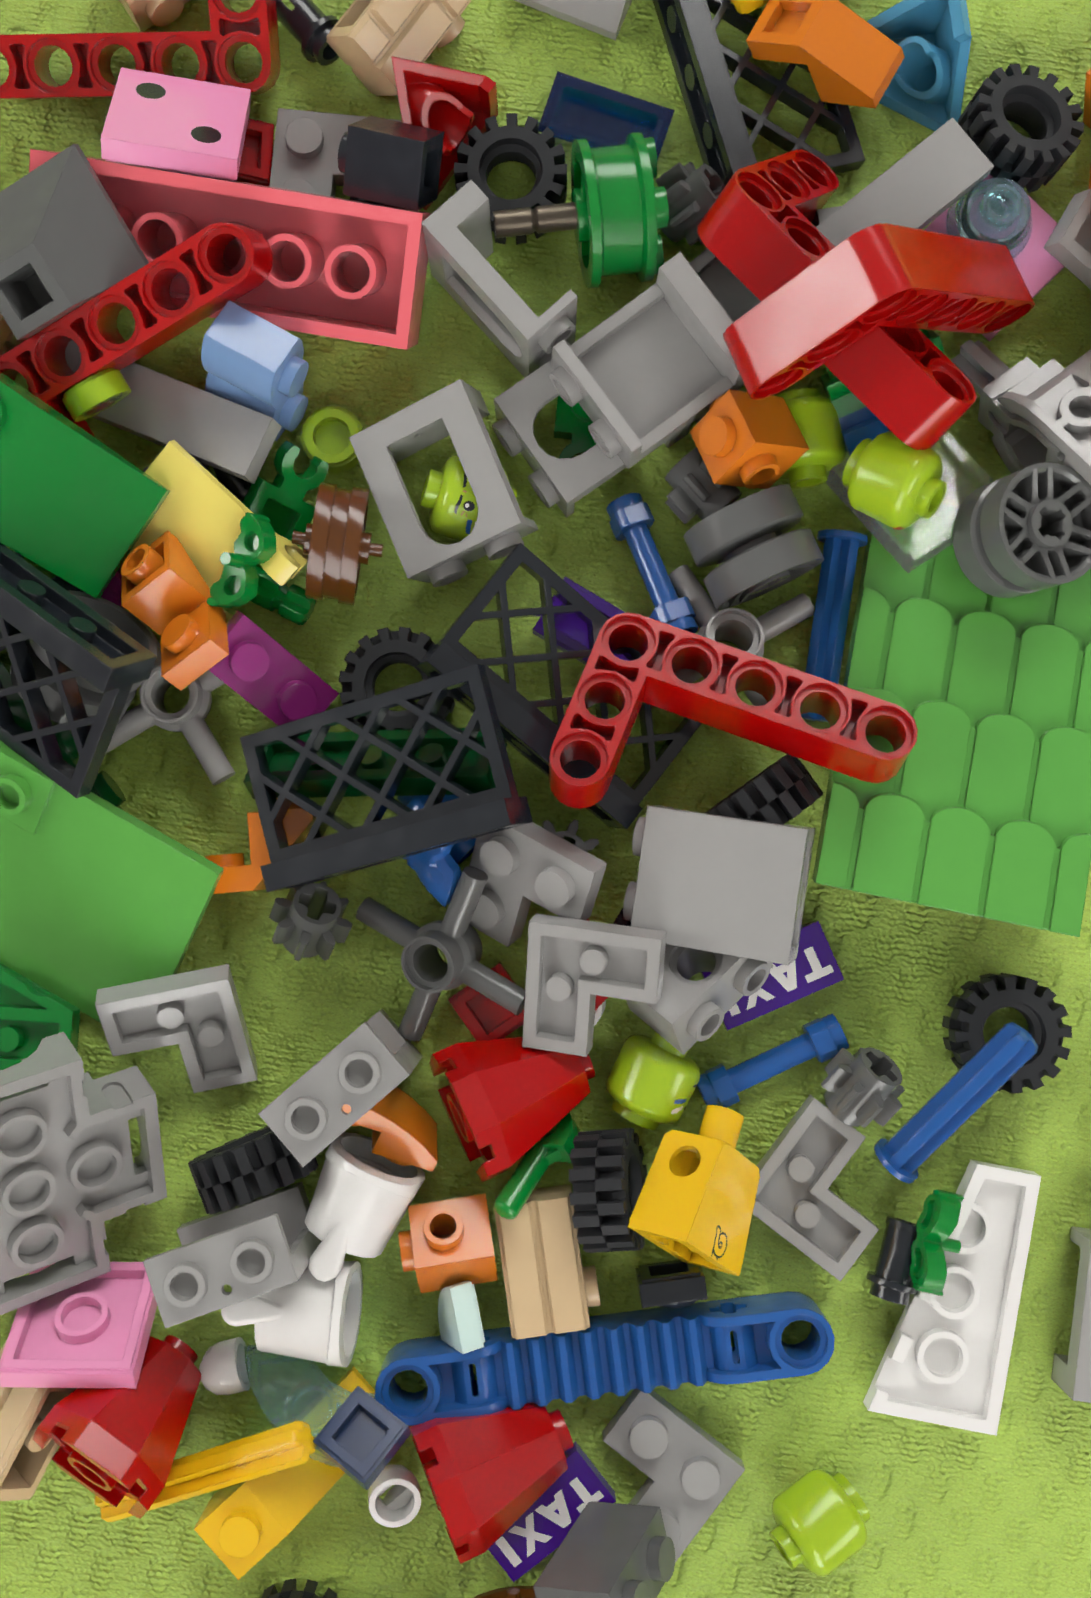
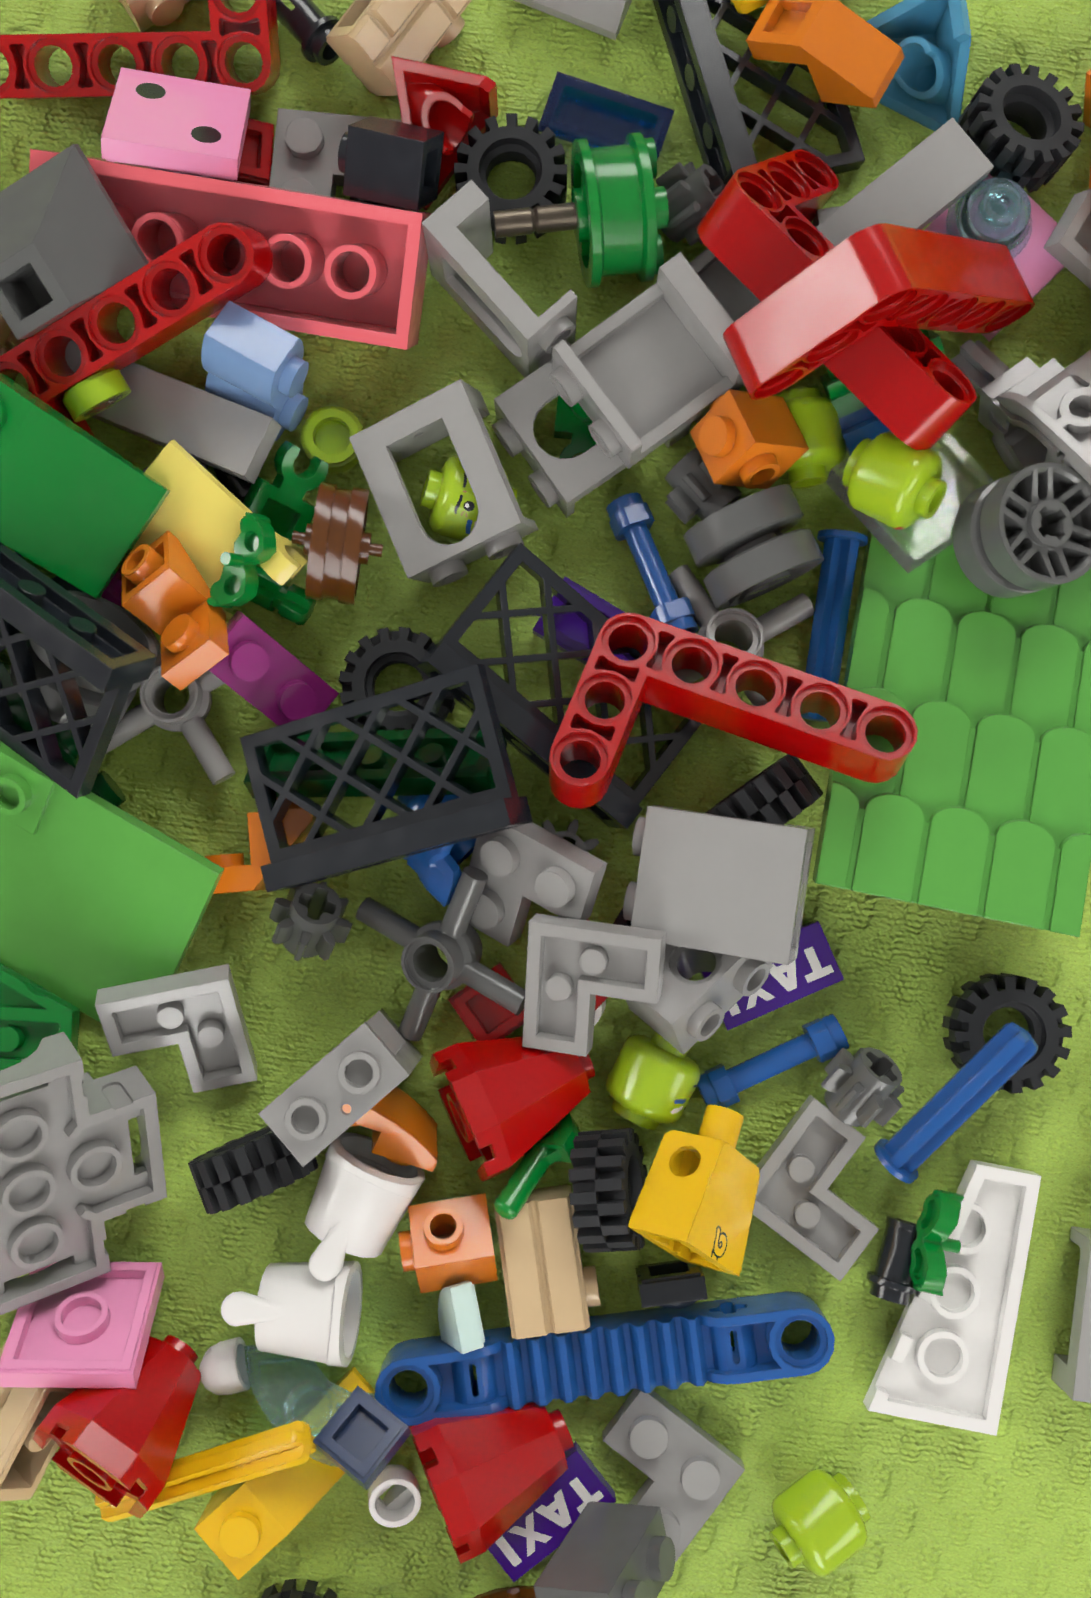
light grey panel [143,1182,322,1329] -> none

